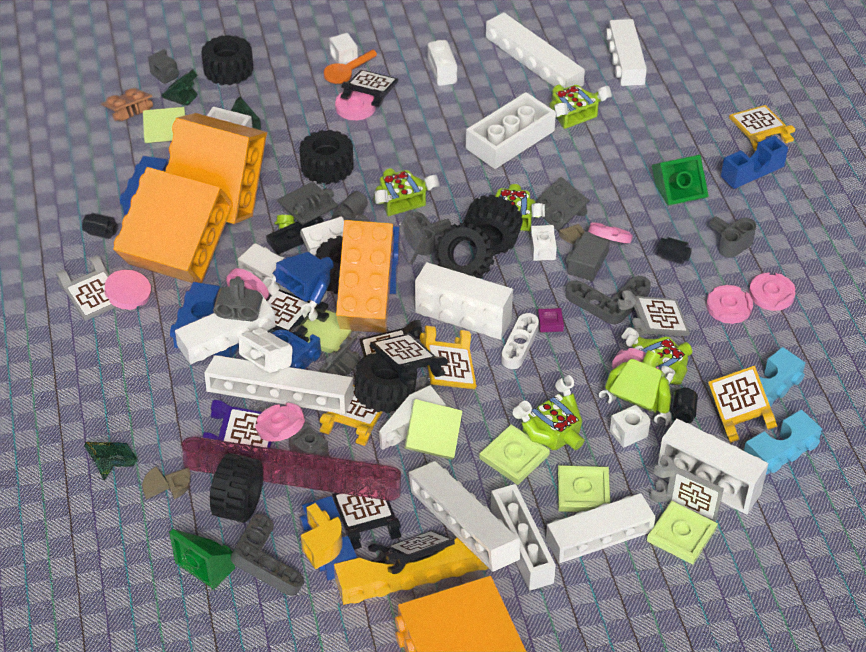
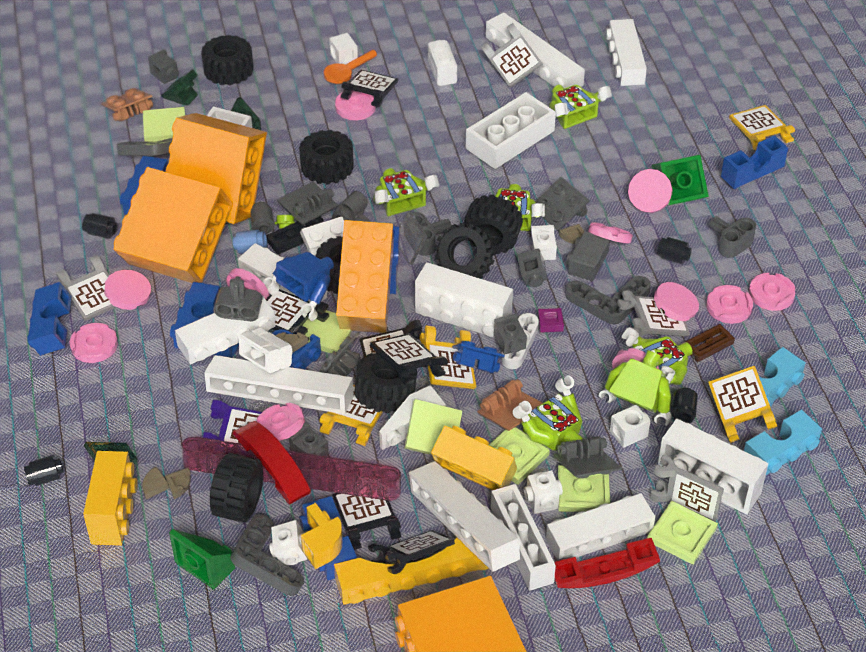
none -> black brick [24,455,64,486]
none -> blue arch [27,282,72,356]
none -> bright pink tile [69,323,118,363]
none -> yellow brick [83,451,137,546]
none -> dark grey beam [116,138,173,156]
none -> medium blue brick [233,230,267,254]
none -> red slope [233,421,311,505]
none -> dark grey brick [250,202,274,234]
none -> white brick [270,520,308,565]
none -> dark tan tile [275,332,308,353]
none -> yellow brick [431,426,517,490]
none -> blue hinge [452,341,505,373]
none -> nougat hinge [477,379,543,431]
none -> flag [481,23,543,88]
none -> dark grey brick [494,313,527,355]
none -> dark grey brick [517,248,548,287]
none -> white brick [524,470,563,514]
none -> dark grey hinge [554,436,622,478]
none -> red slope [554,537,660,588]
none -> bright pink tile [628,169,673,213]
none -> bright pink tile [654,282,699,321]
none -> reddish brown tile [683,324,735,363]

